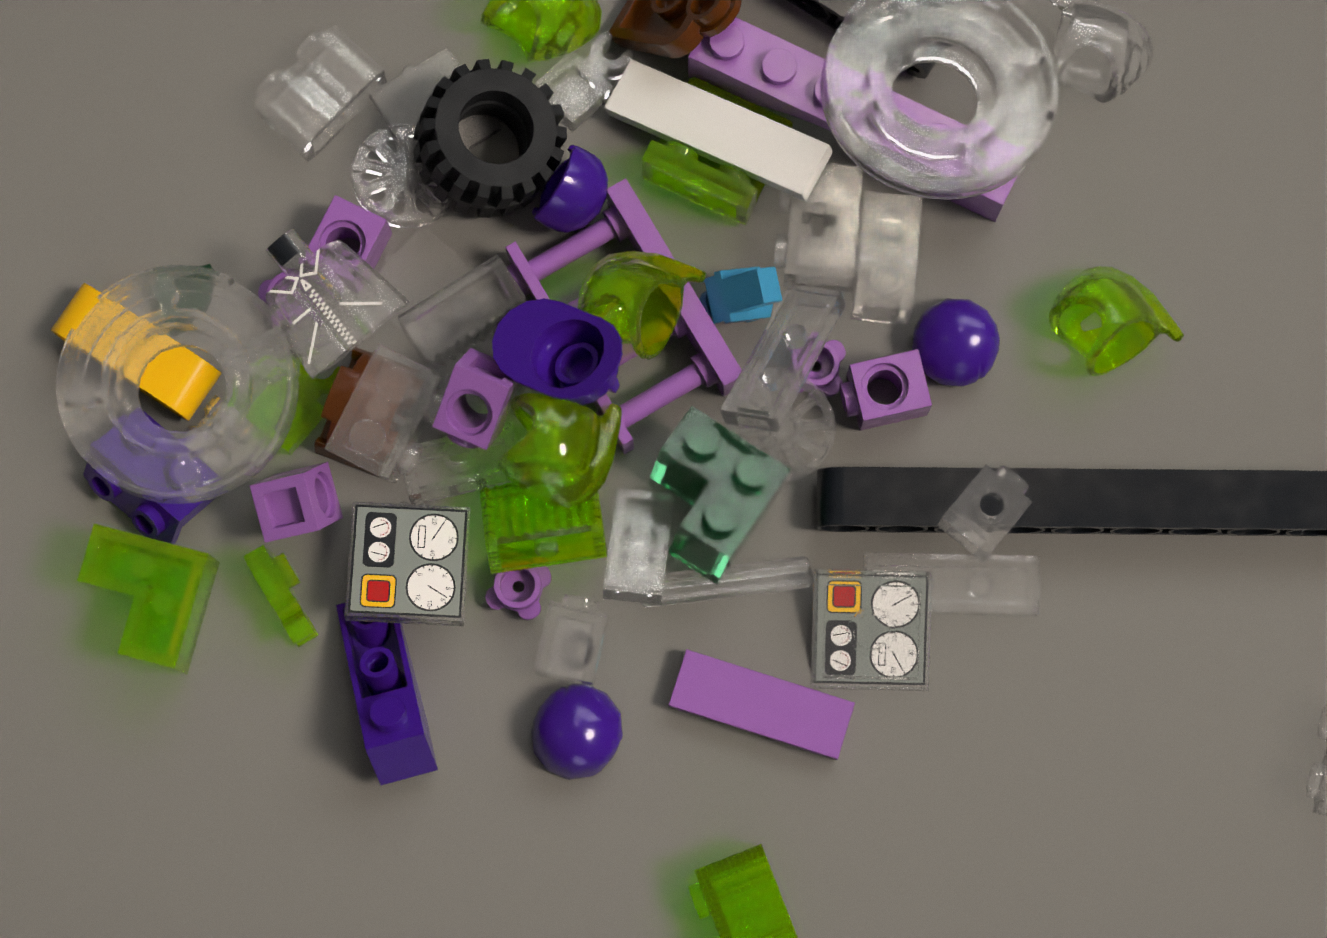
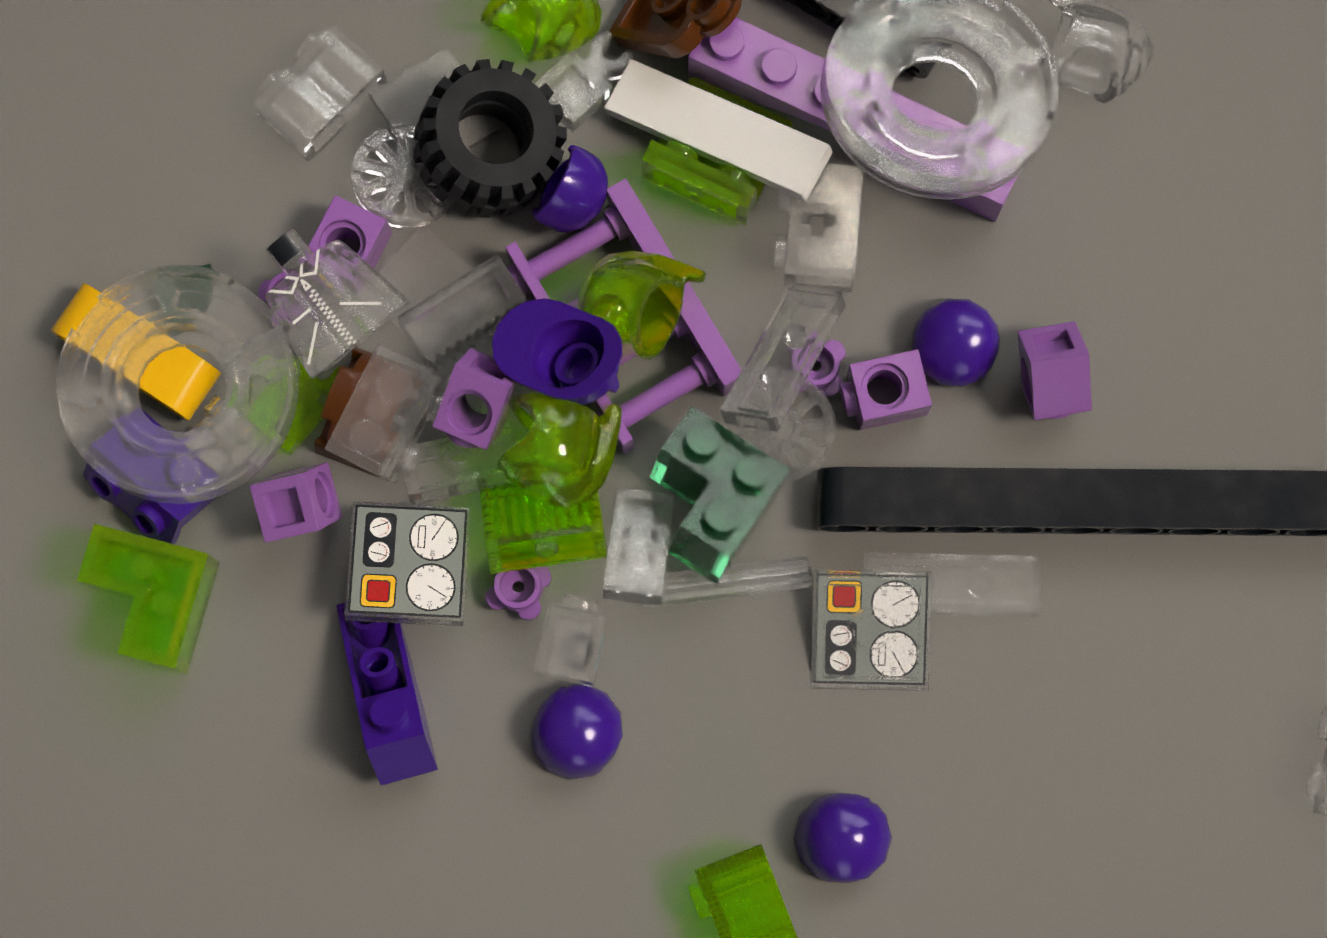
clear neon green plate [243,545,319,647] -> none
medium lavender tile [669,649,855,760] -> none
dark azure piece [699,267,783,324] -> none
clear brick [850,191,923,325] -> none
clear brick [937,464,1032,563] -> none
clear neon green piece [1049,266,1184,376] -> none
none -> dark purple hair [794,793,892,883]
none -> medium lavender brick [1018,321,1092,420]

